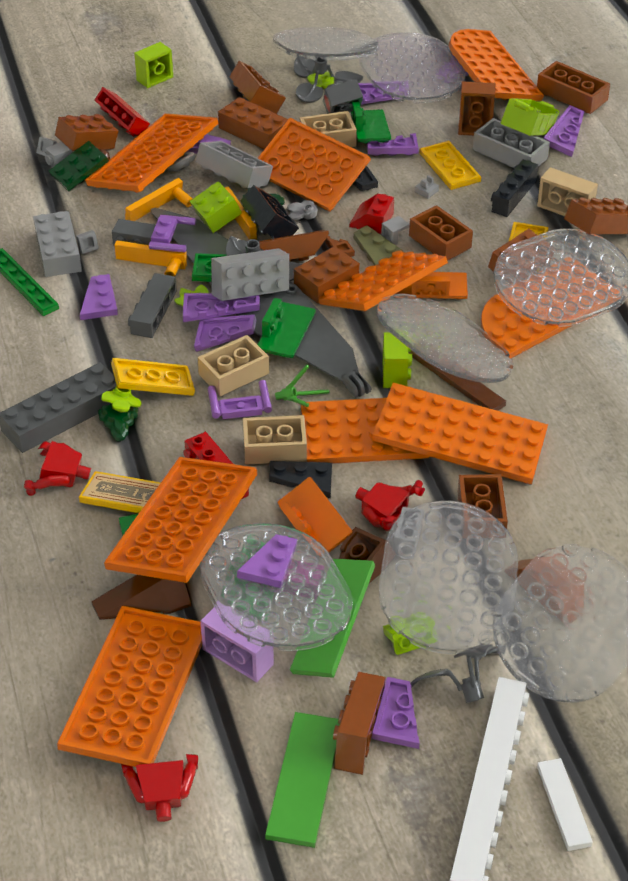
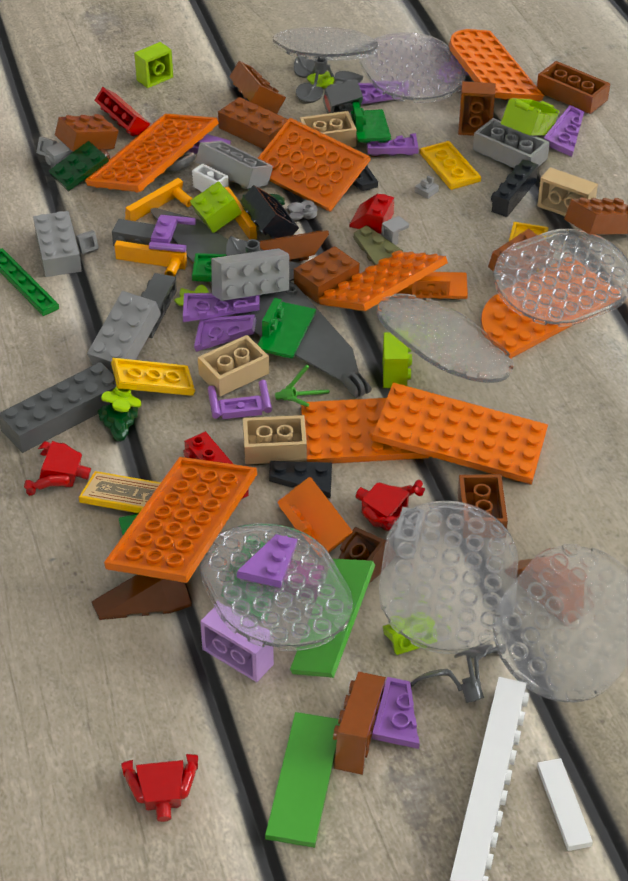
orange plate [57,606,202,767] -> none
medium lavender wing [80,274,118,320] -> none
dark orange tile [325,236,355,257] -> none
dark orange brick [409,205,473,261] -> none
reddish brown tile [409,341,506,411] -> none
none -> light grey brick [87,291,161,372]
none -> white brick [192,164,229,192]

